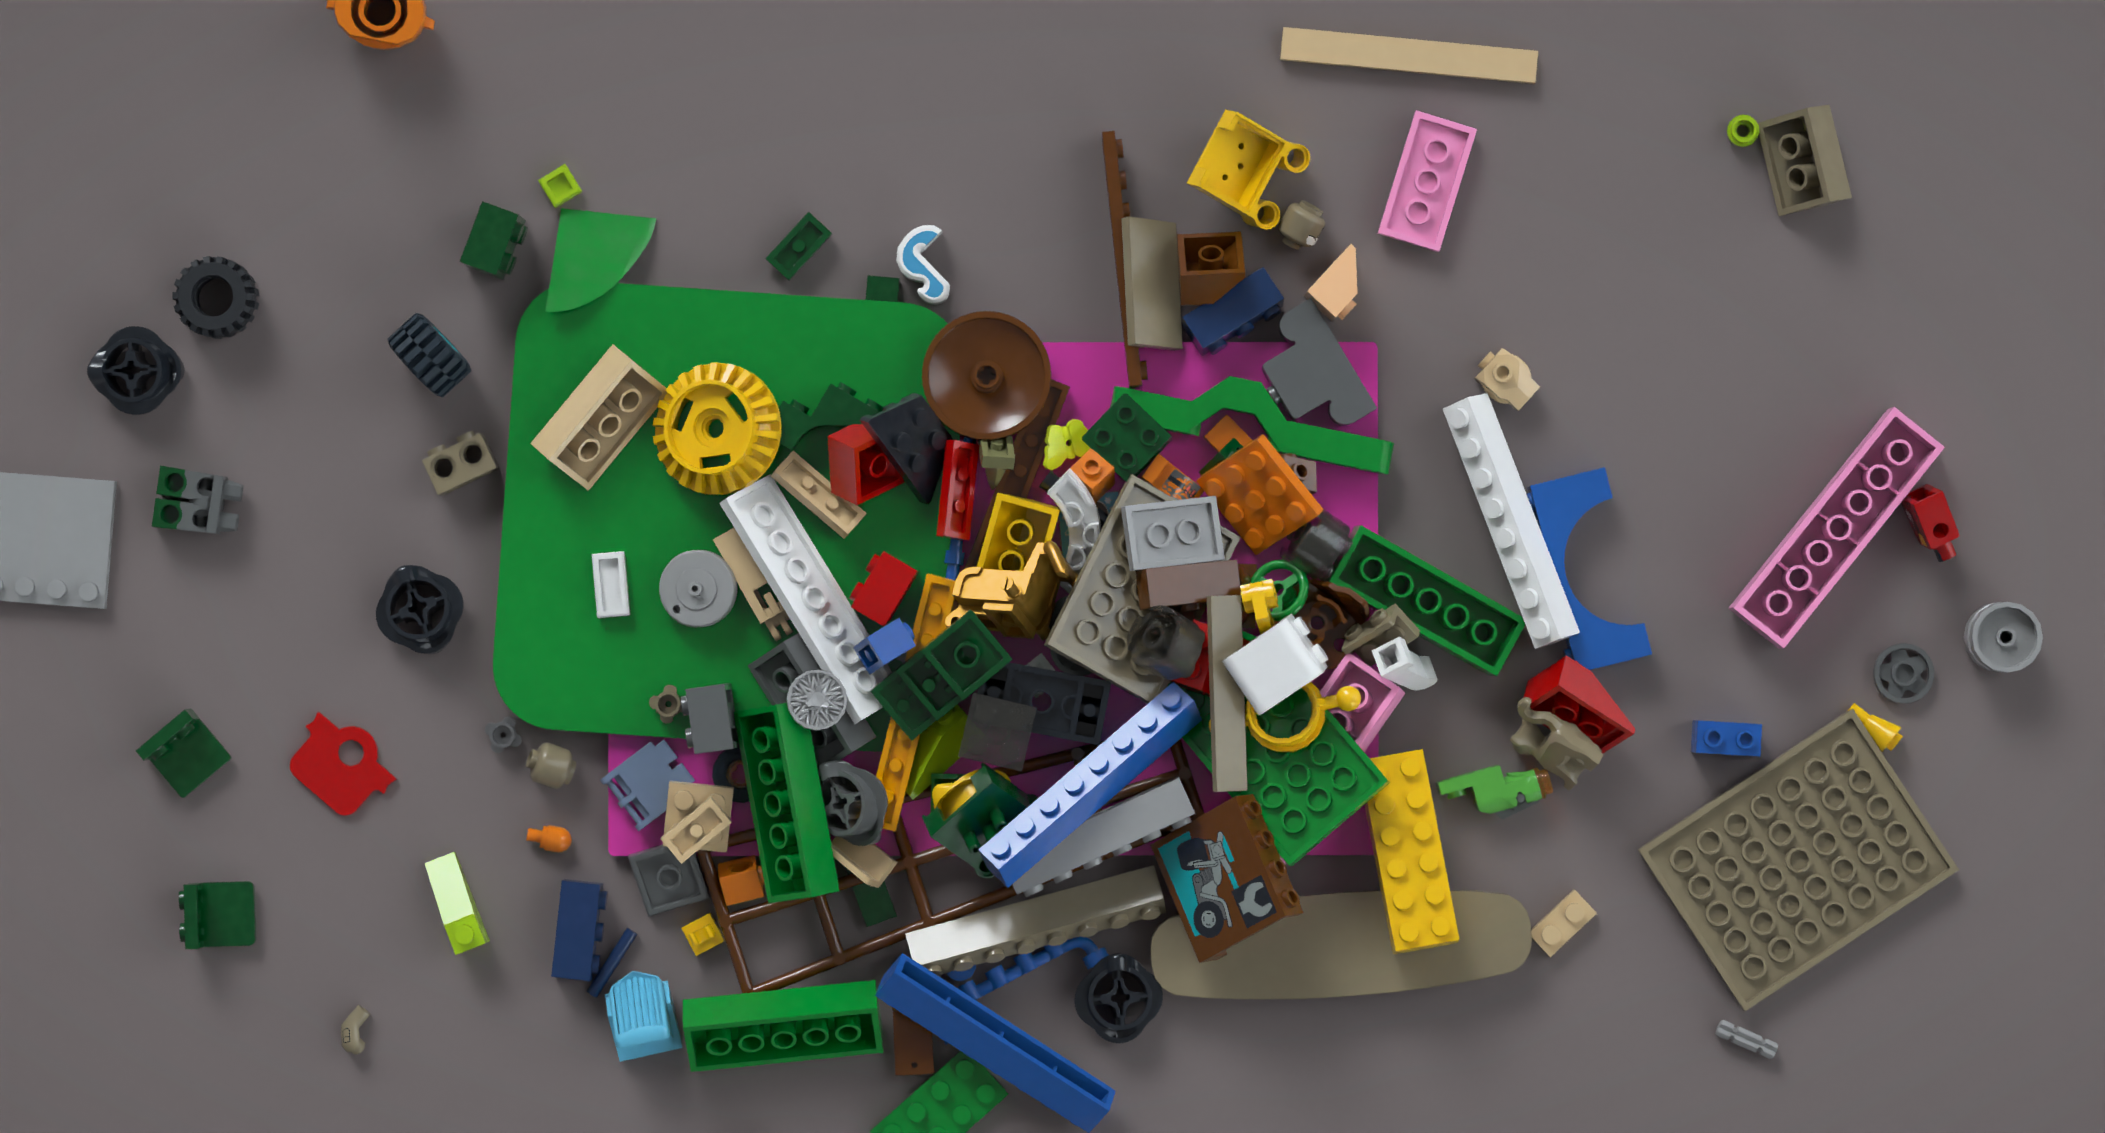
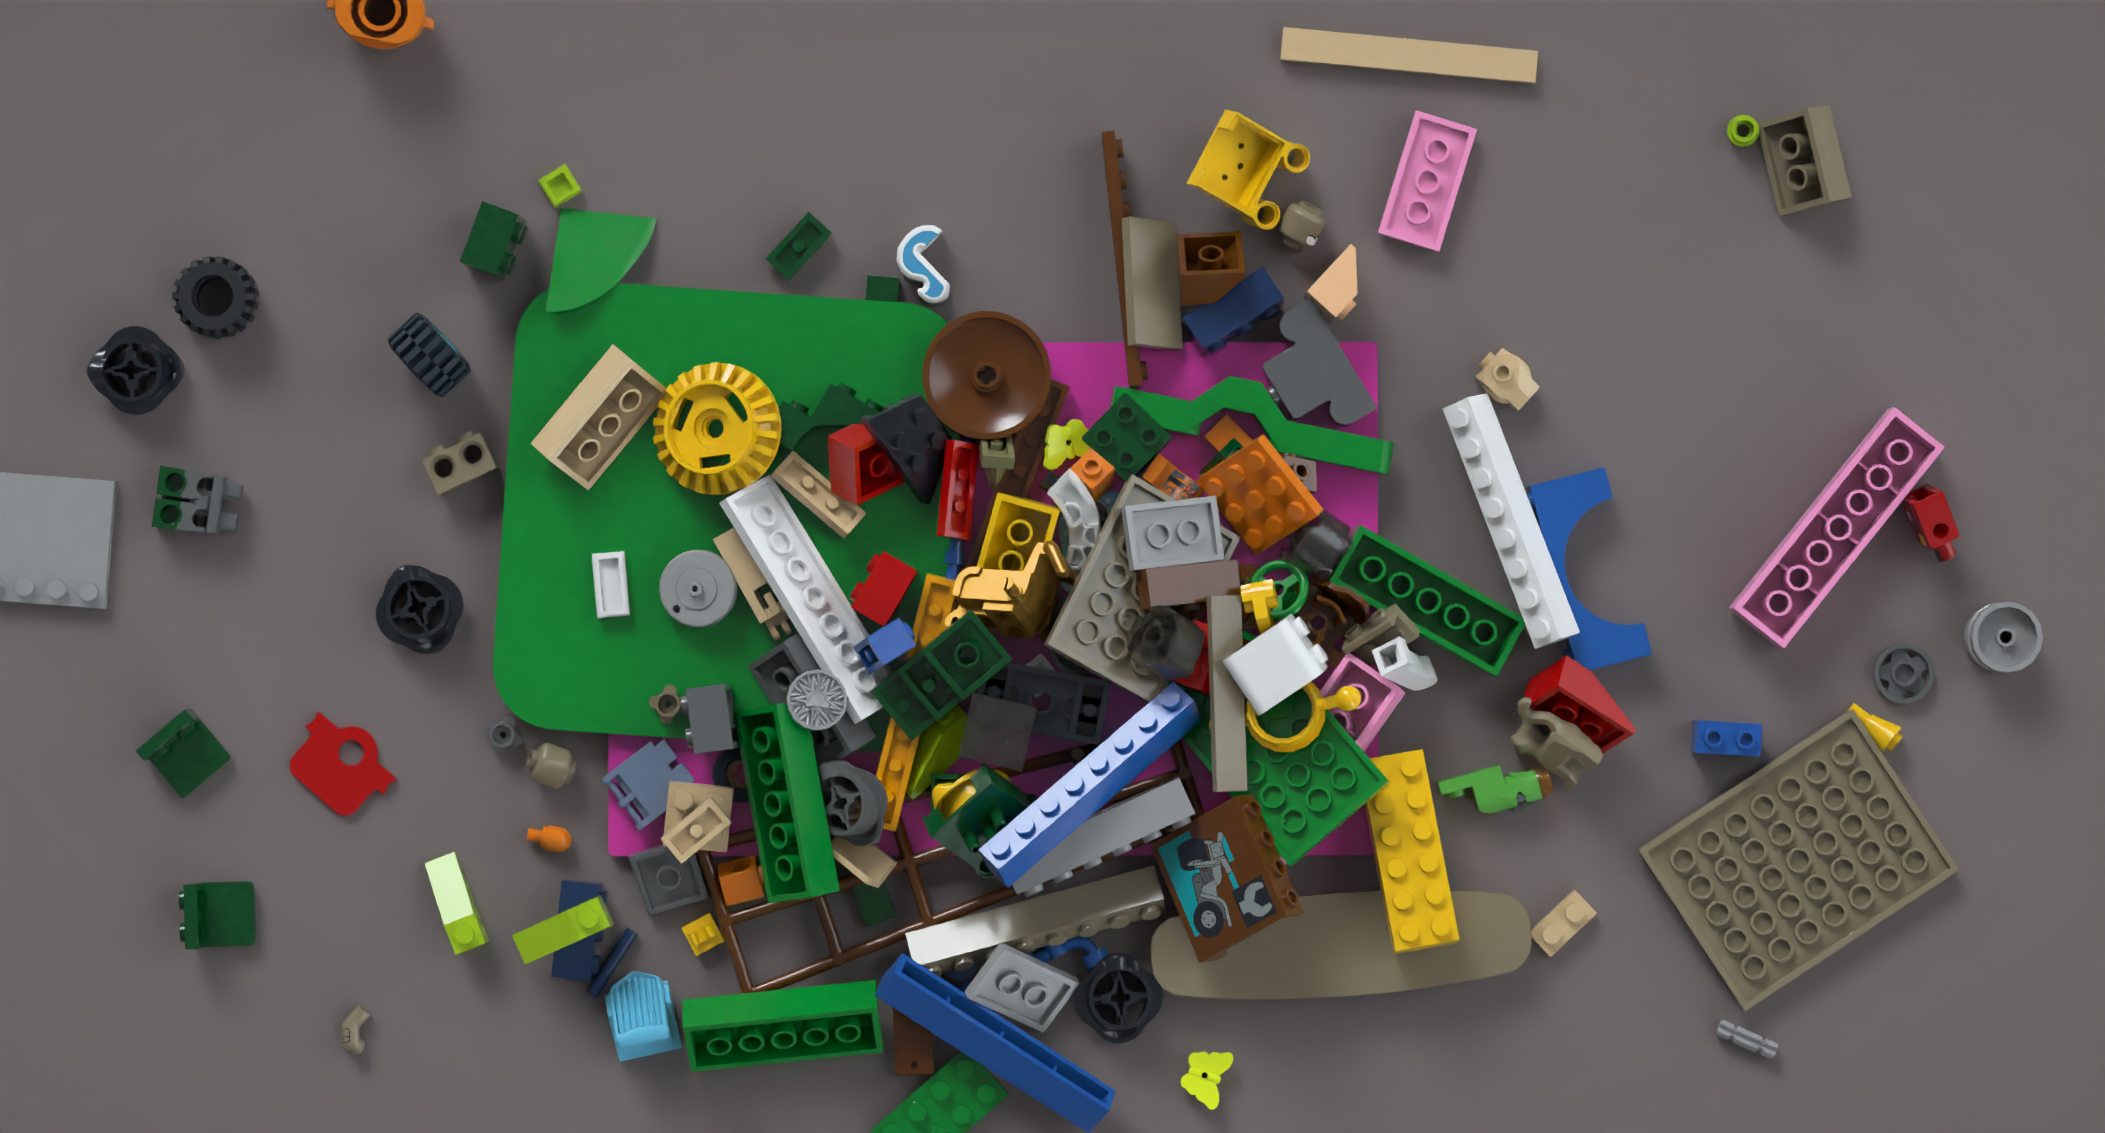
none -> lime slope [512,895,614,965]
none -> light grey plate [964,942,1080,1033]
none -> neon yellow animal [1180,1051,1234,1110]

